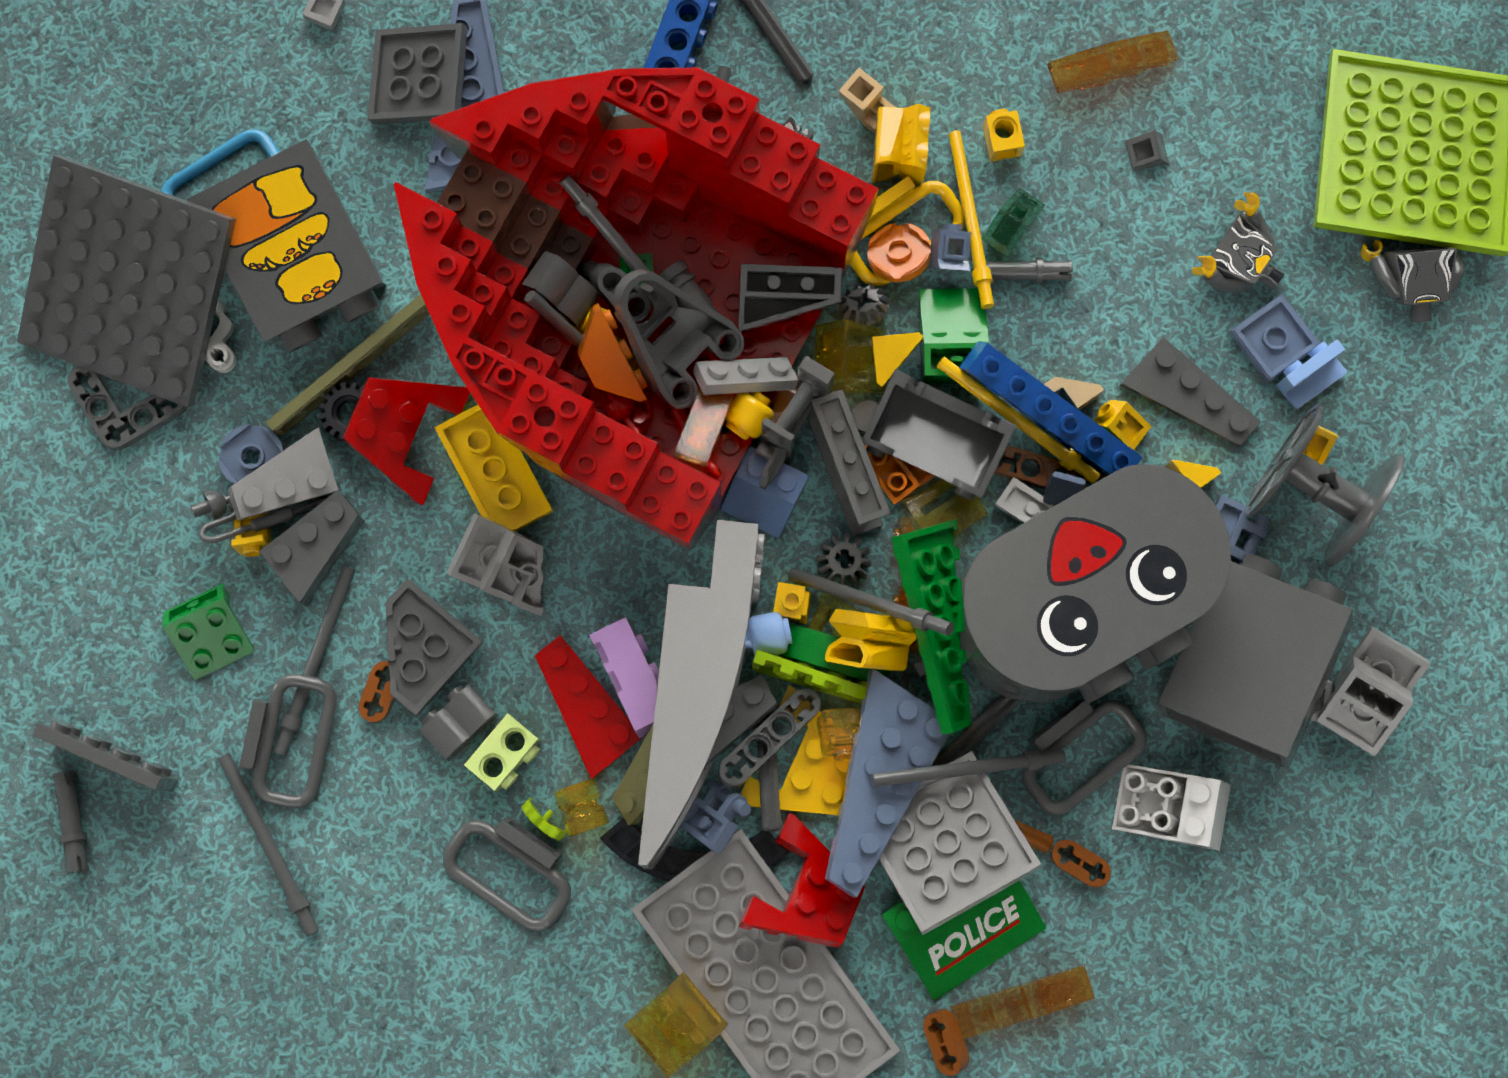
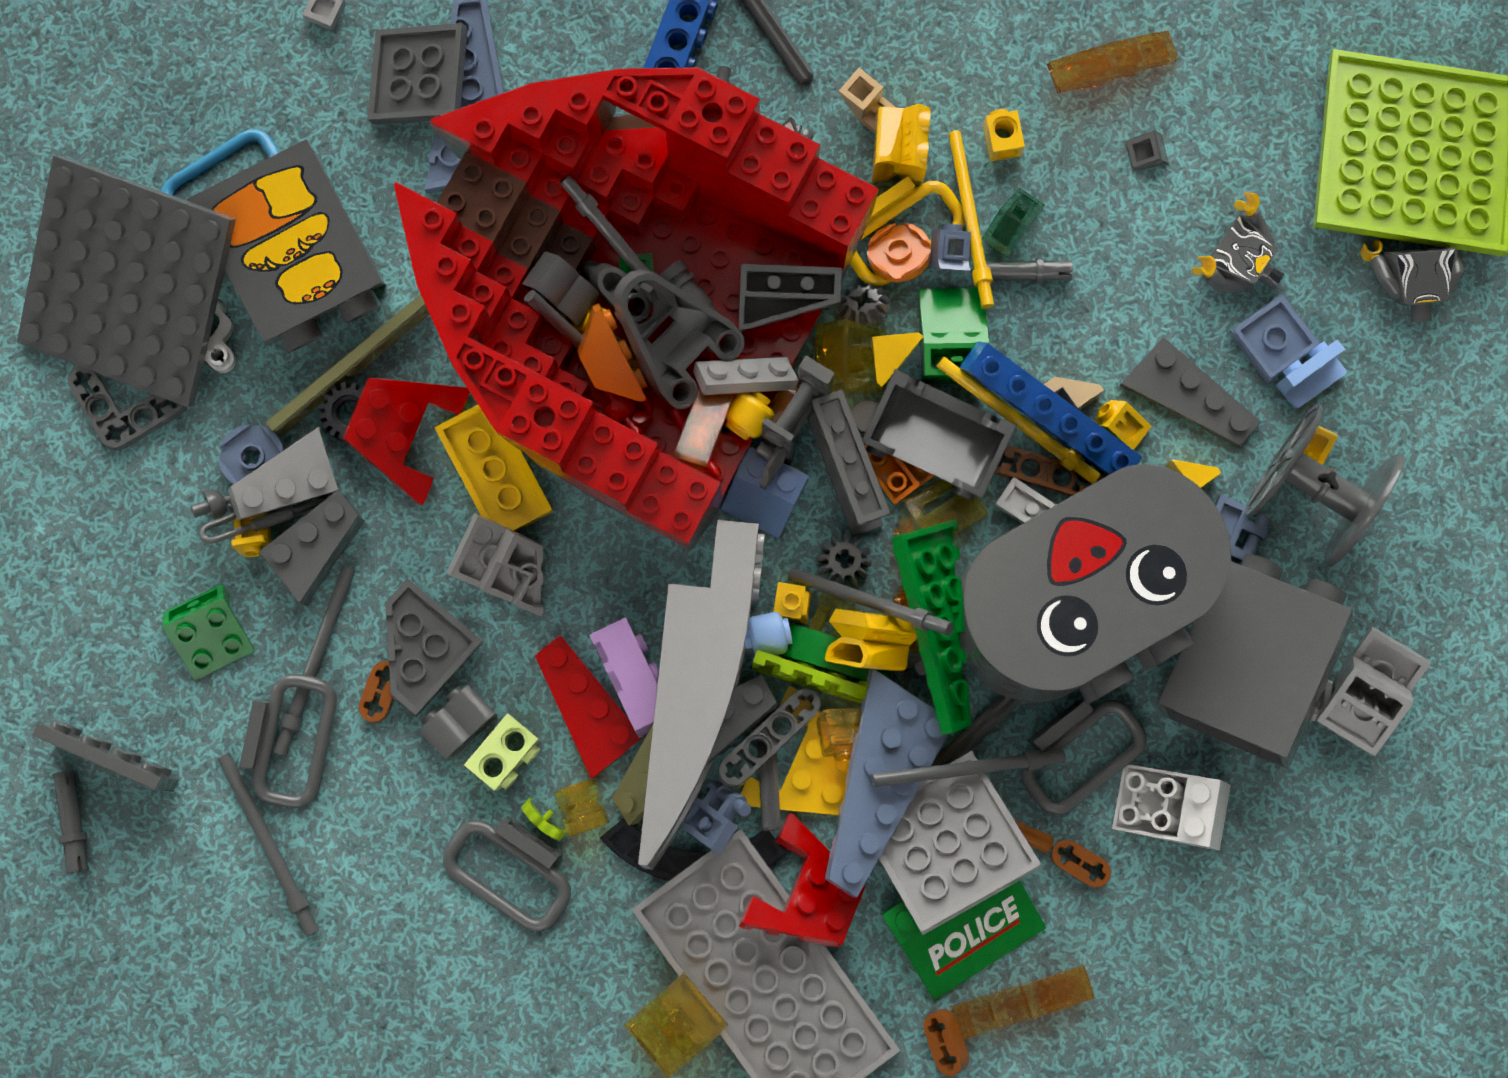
sand blue slope [1043,471,1086,506] -> none

